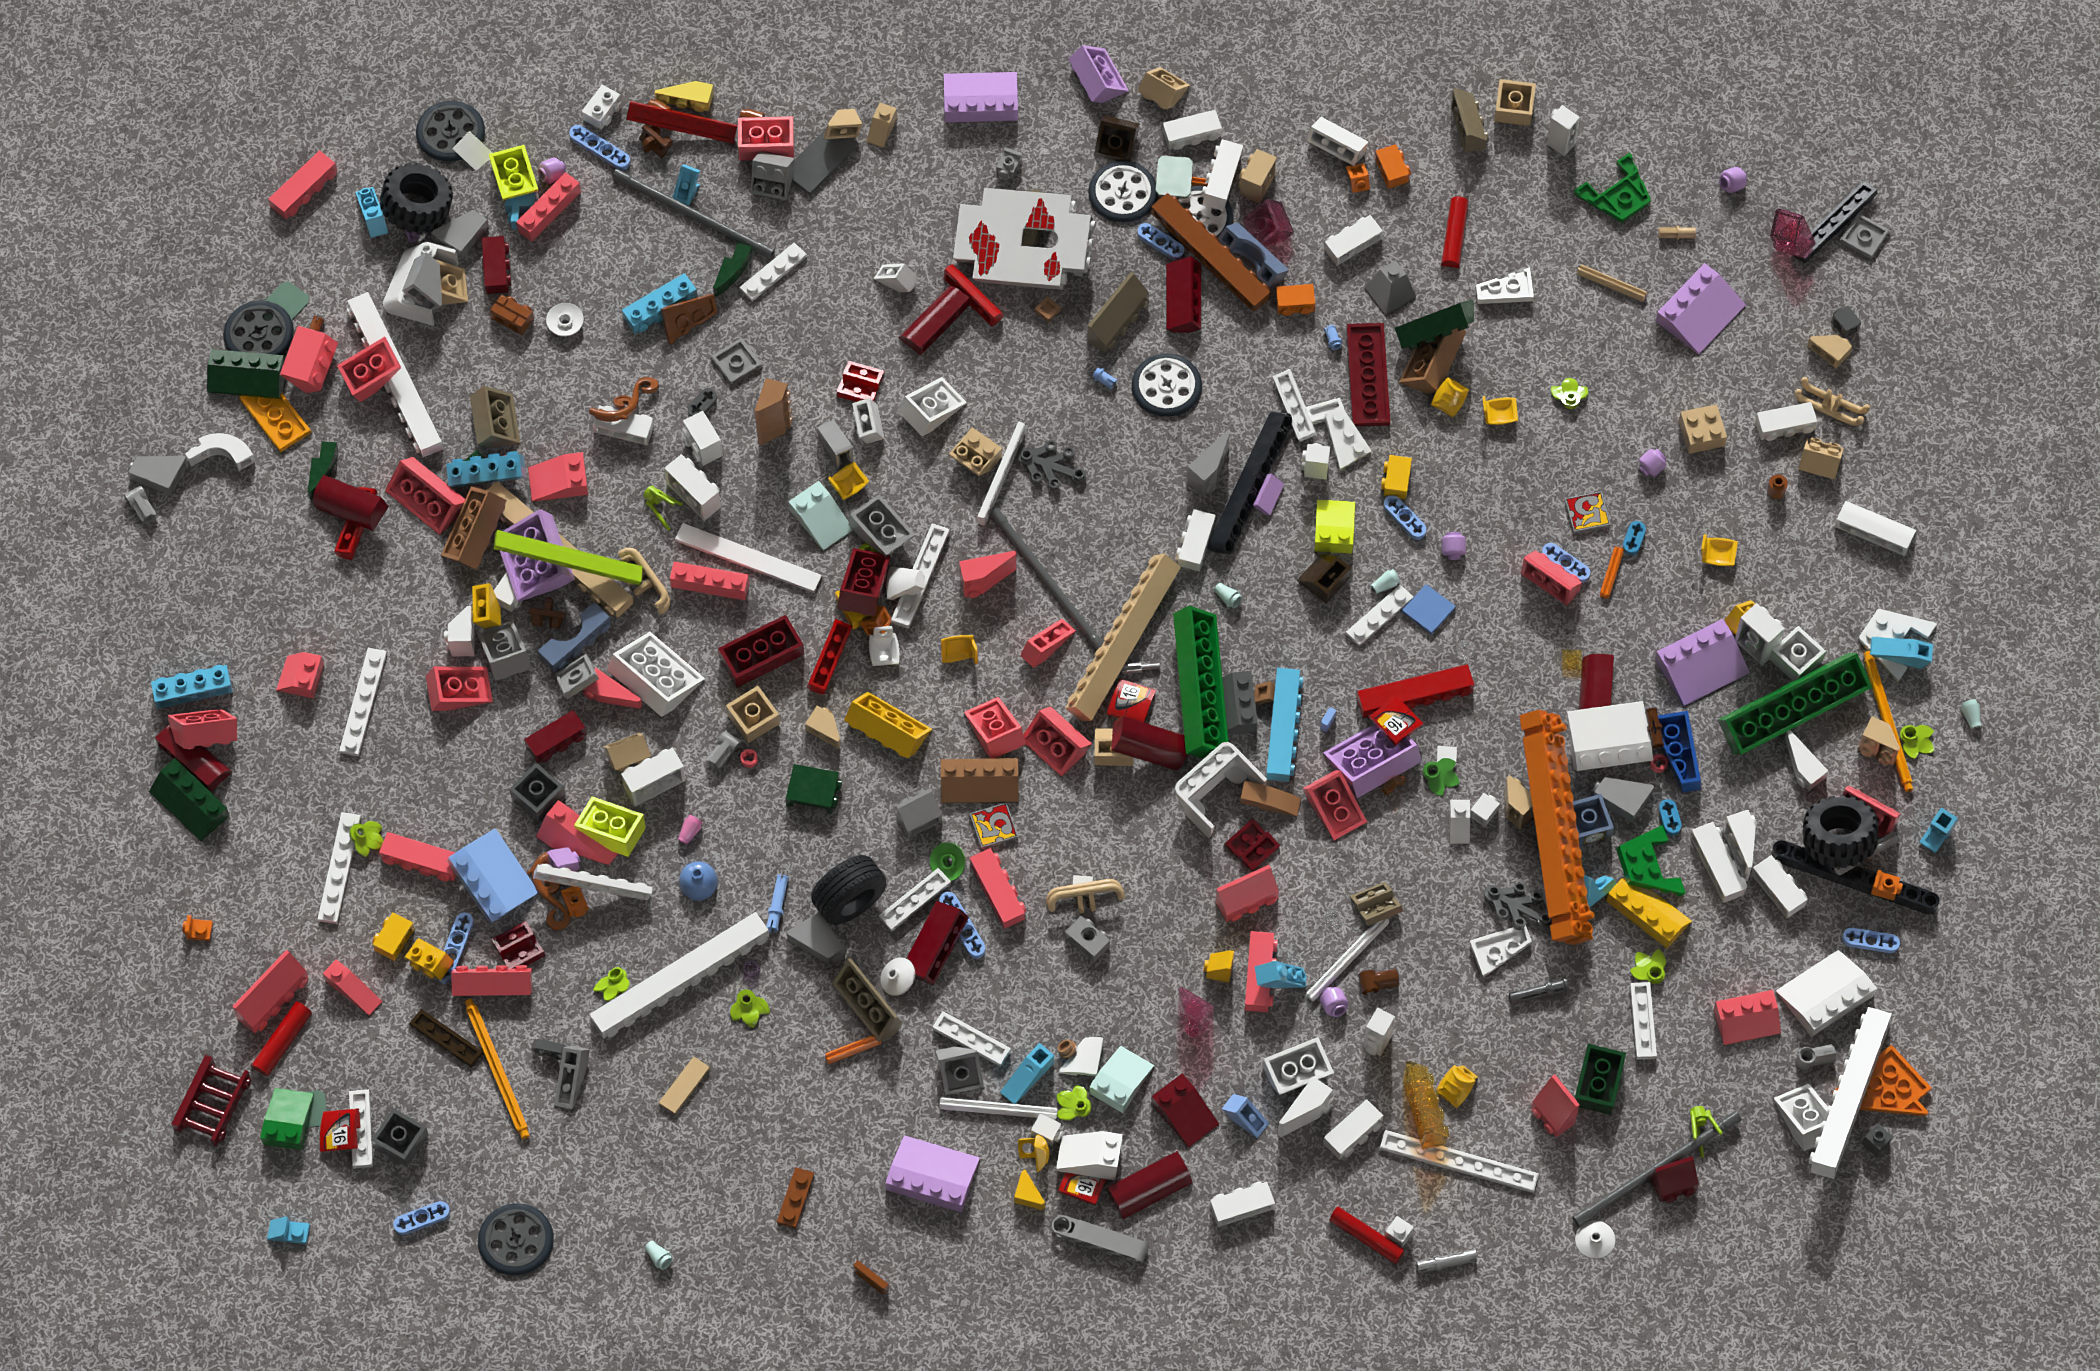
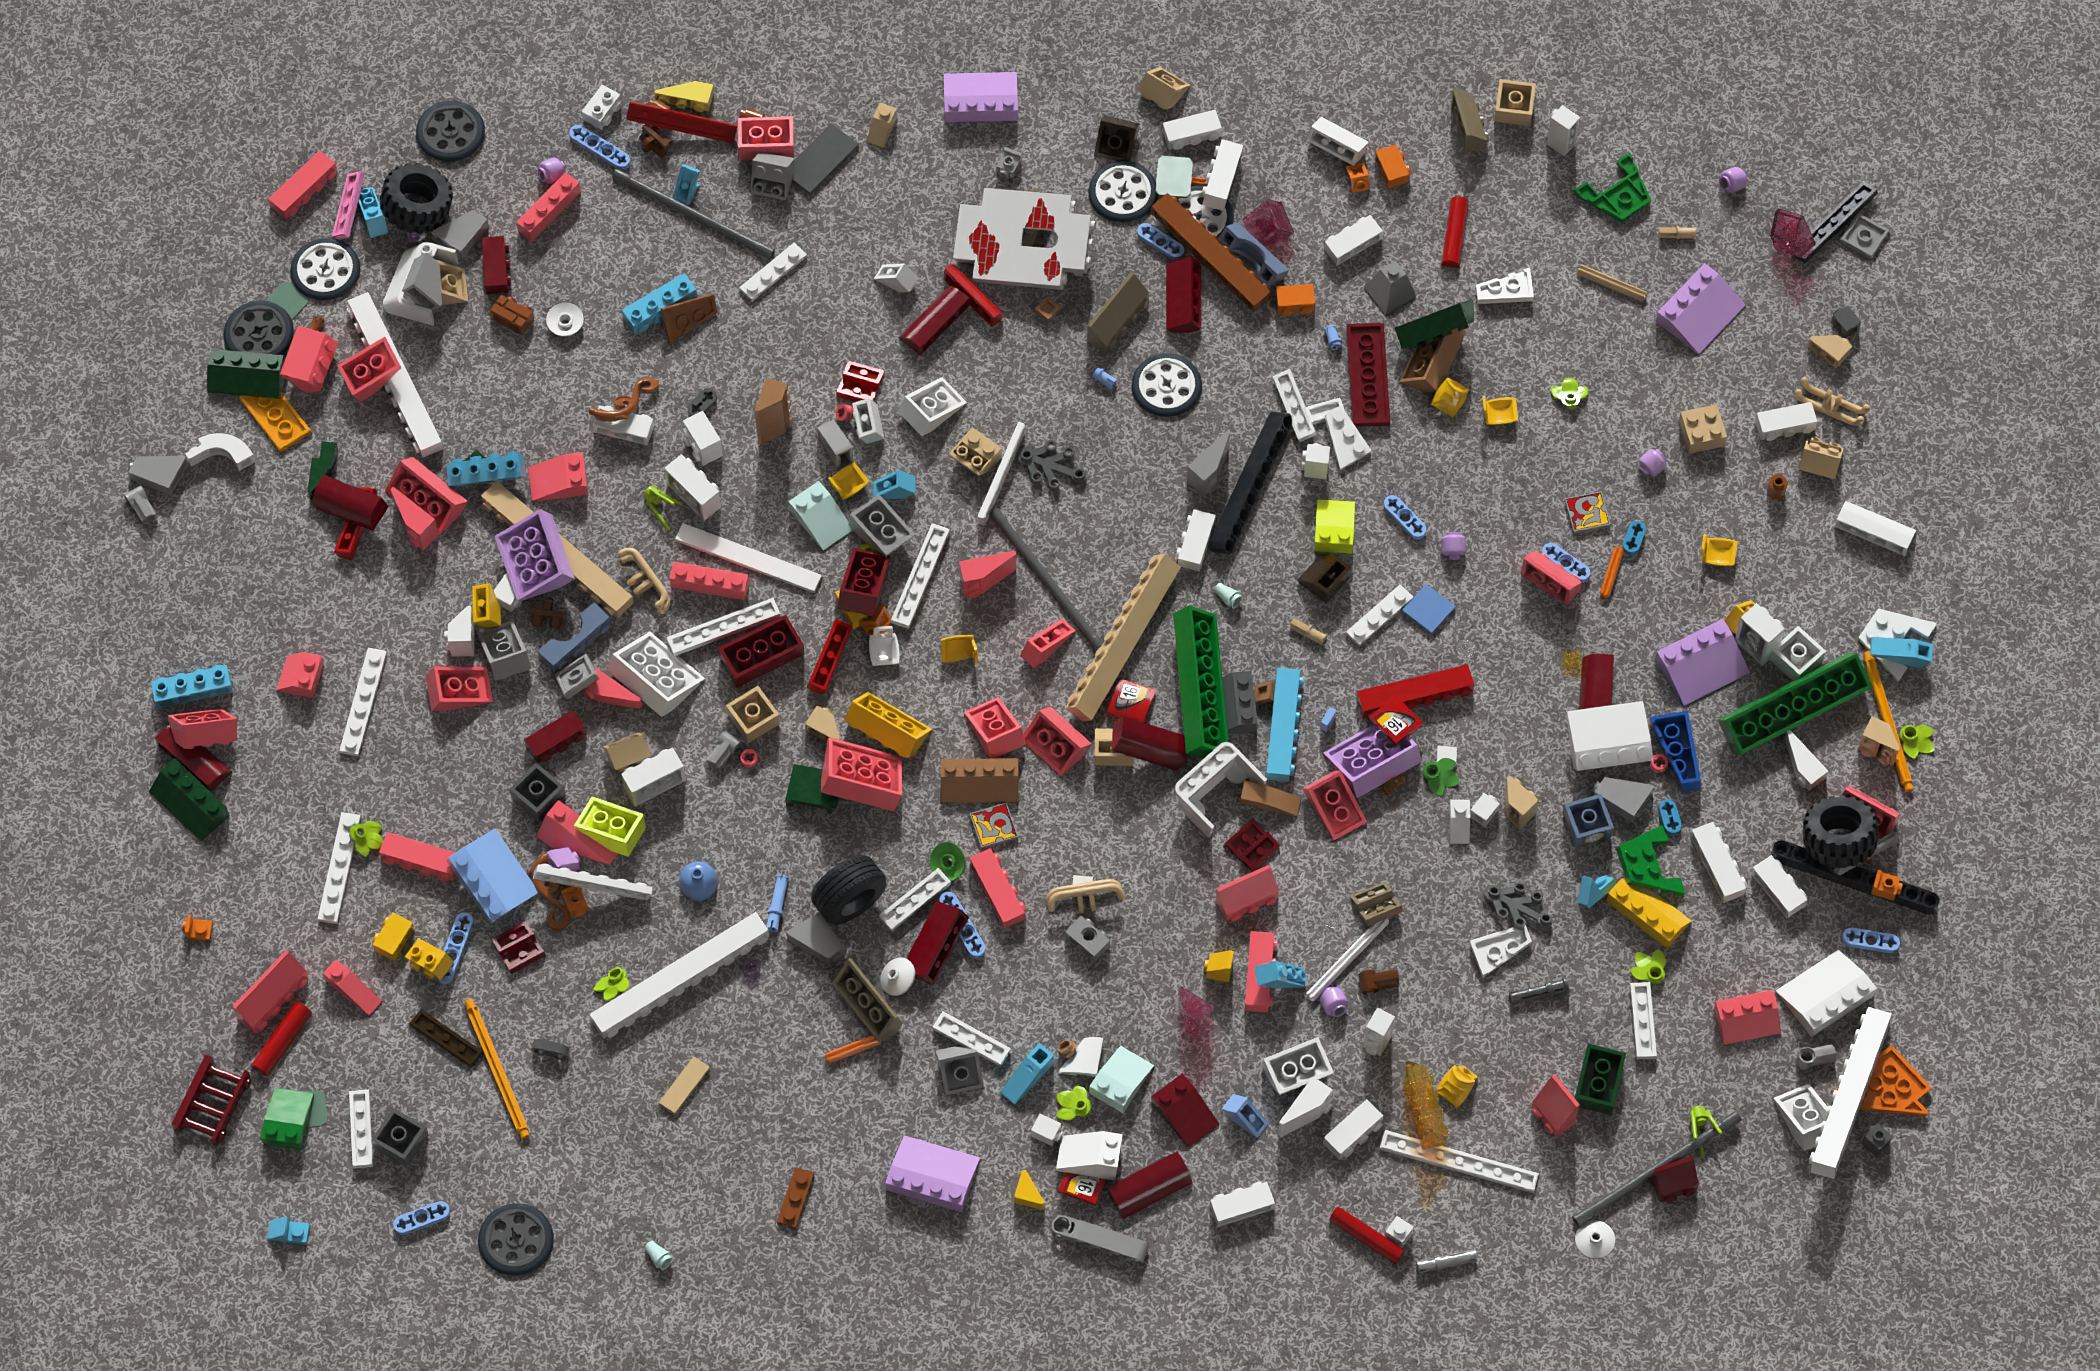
red slope [320,1108,361,1152] -> none
medium nougat slope [441,486,507,570] -> none
coral brick [451,965,532,996] -> none
white sticker [452,131,492,171] -> none
dark tan slope [470,386,520,448] -> none
neon yellow slope [489,145,539,201] -> none
lime tile [494,530,643,585] -> none
medium azure brick [505,192,537,230] -> none
light grey slope [554,1046,590,1109] -> none
bright pink cone [678,815,703,845] -> none
light grey tile [710,338,762,386] -> none
dark green slope [713,243,753,297] -> none
lime plate [730,989,770,1028] -> none
tan slope [824,109,862,139] -> none
dark orange tile [853,1260,889,1295] -> none
white slope [886,567,925,600] -> none
light grey slope [896,788,942,839] -> none
white axle [939,1098,1057,1120] -> none
yellow piece [1018,1134,1049,1172] -> none
lavender slope [1068,45,1129,103] -> none
light grey axle [1121,662,1160,675] -> none
tan brick [1238,149,1277,203] -> none
lavender tile [1253,474,1284,516] -> none
light aqua cone [1371,569,1401,594] -> none
yellow brick [1381,455,1412,499] -> none
orange brick [1519,709,1595,945] -> none
reddish brown pin [1645,708,1664,748] -> none
white slope [1723,810,1757,881] -> none
medium azure brick [1919,807,1958,854] -> none
light aqua cone [1961,699,1982,729] -> none
none -> wedge [290,238,360,300]
none -> bright pink tile [332,171,365,240]
none -> coral slope [390,487,439,551]
none -> white plate [667,598,781,656]
none -> coral slope [821,737,902,811]
none -> coral bush [835,404,854,421]
none -> medium azure slope [873,470,916,499]
none -> tan axle [1289,619,1327,646]

